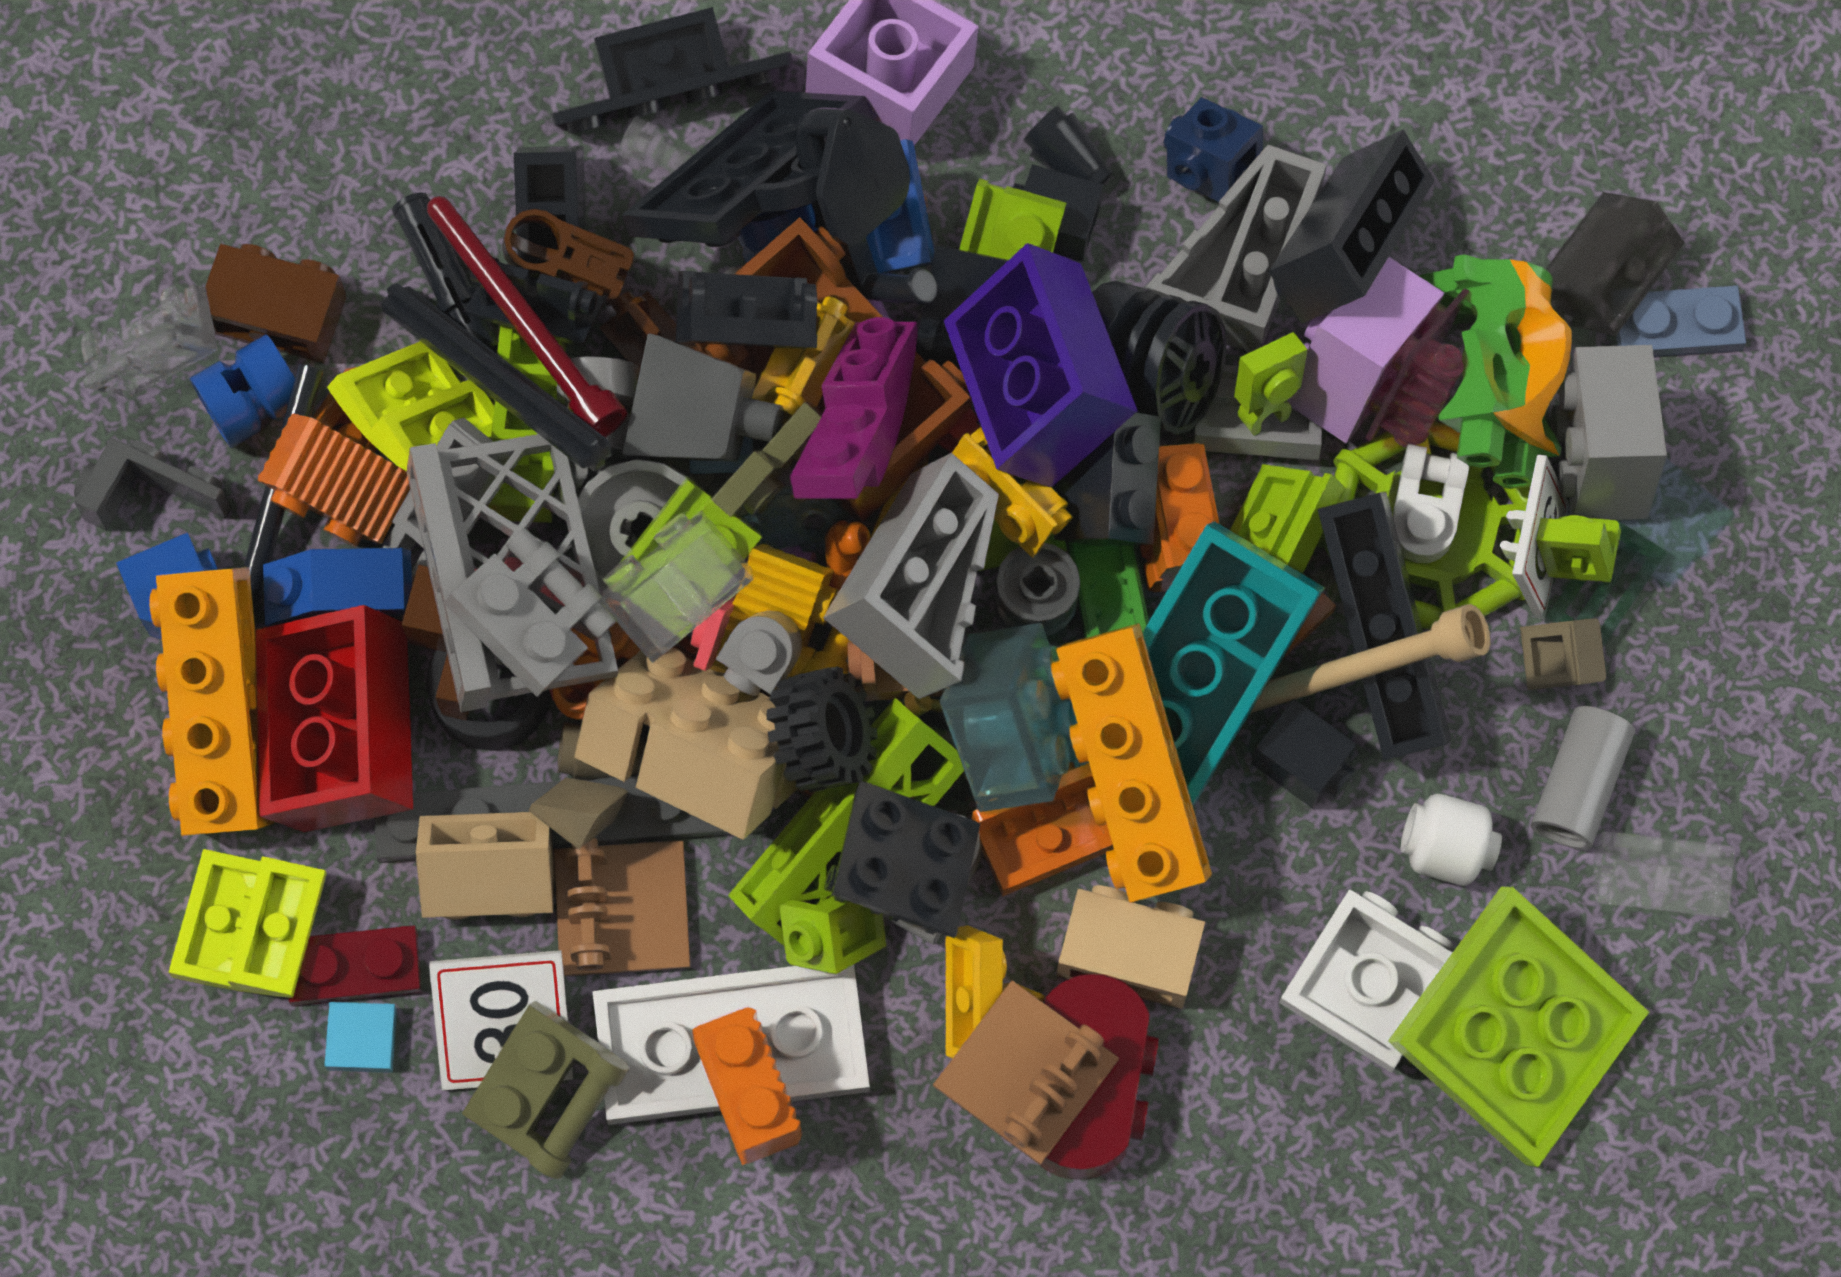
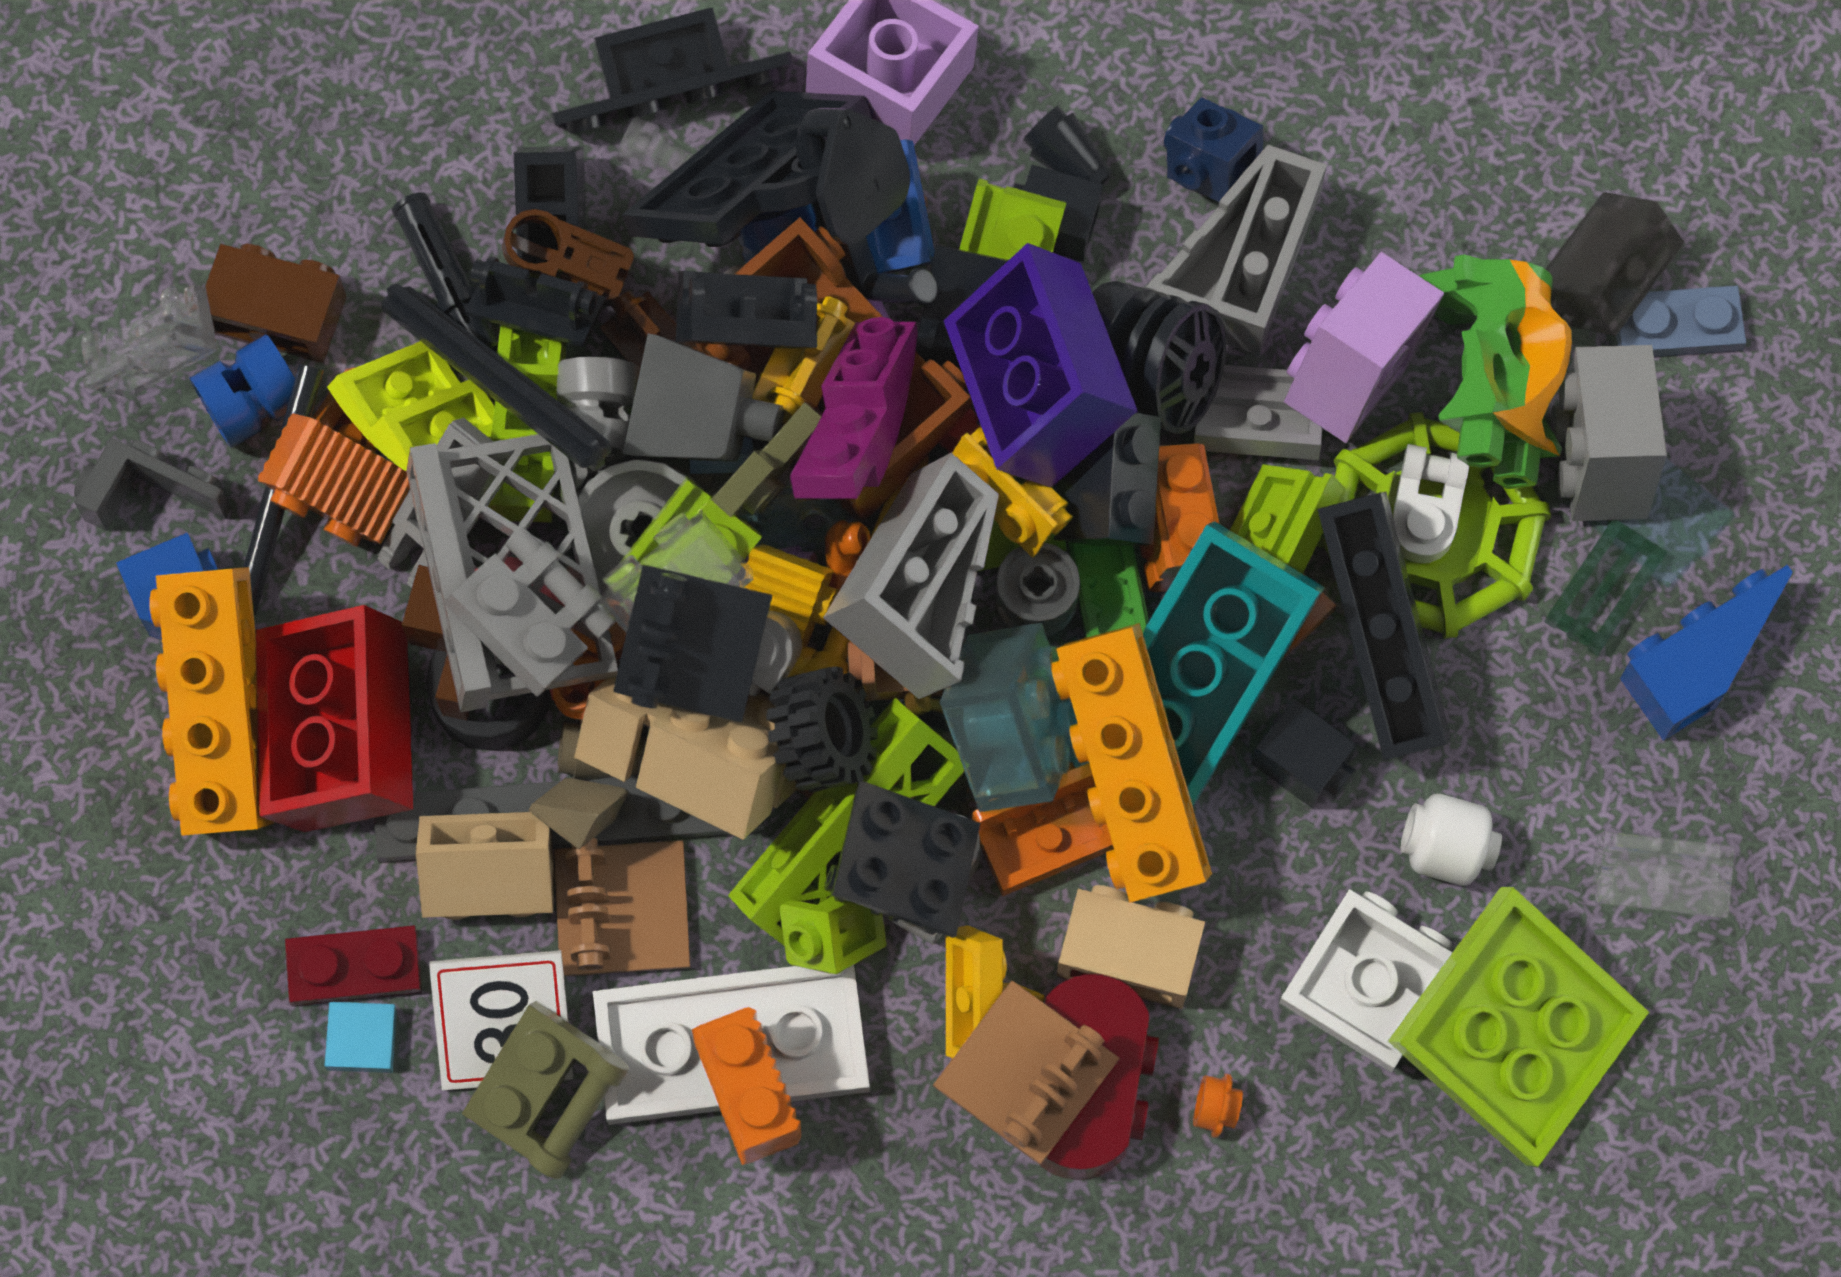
neon yellow slope [168,849,327,998] -> none
blue slope [263,548,412,627] -> none
dark red piece [427,196,628,438] -> none
lime plate [1234,332,1308,436] -> none
tan piece [1250,604,1490,713] -> none
black brick [1269,129,1435,324] -> none
clear pink hinge [1365,288,1469,448] -> none
white piece [1500,455,1569,620] -> none
dark tan slope [1520,618,1606,690] -> none
light grey pin [1530,706,1635,850] -> none
lime bracket [1536,515,1621,582] -> none
none -> black hinge [613,564,773,722]
none -> orange plate [1193,1073,1243,1138]
none -> blue slope [1620,565,1793,741]

